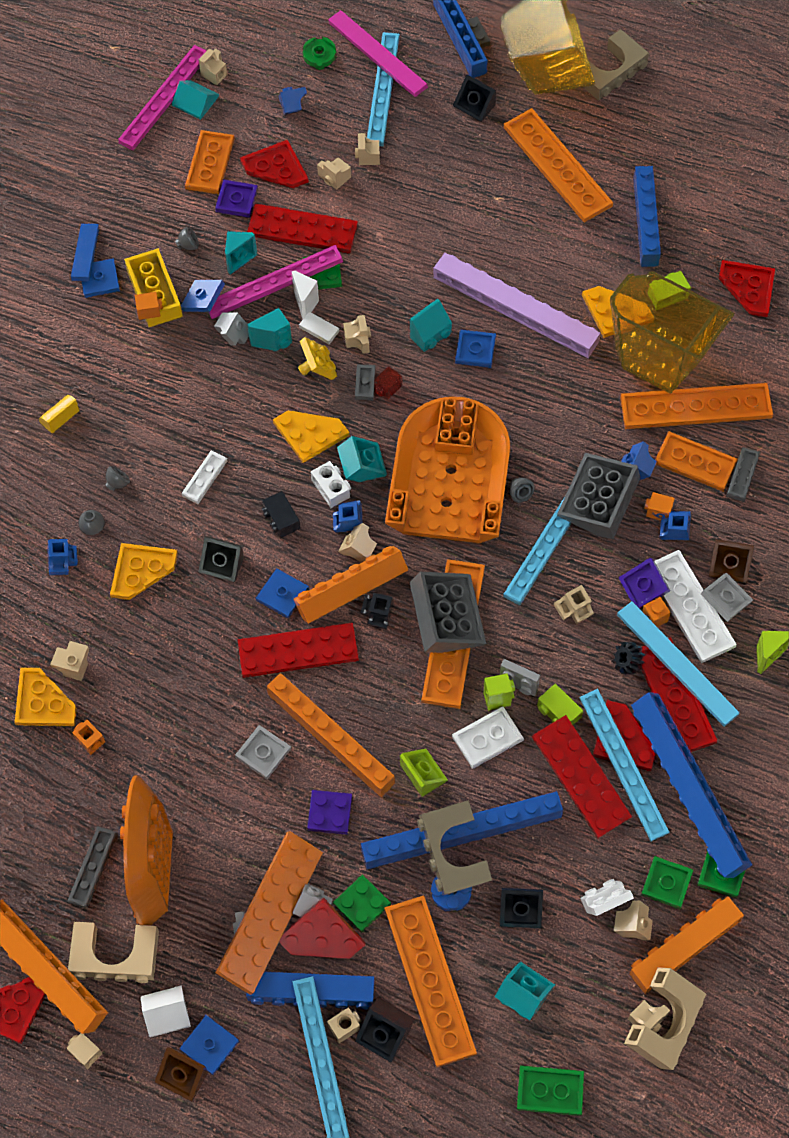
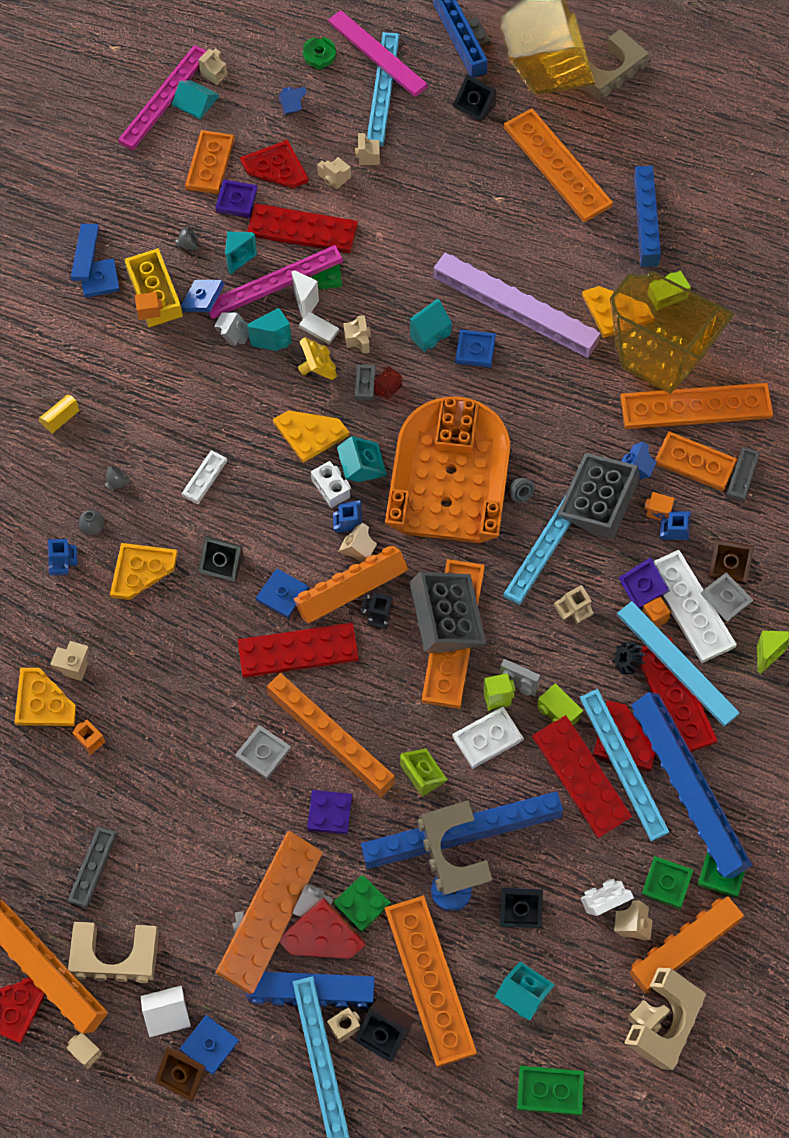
orange piece [120,775,173,926] -> none
black brick [261,491,300,539] -> none
red plate [719,260,775,317] -> none

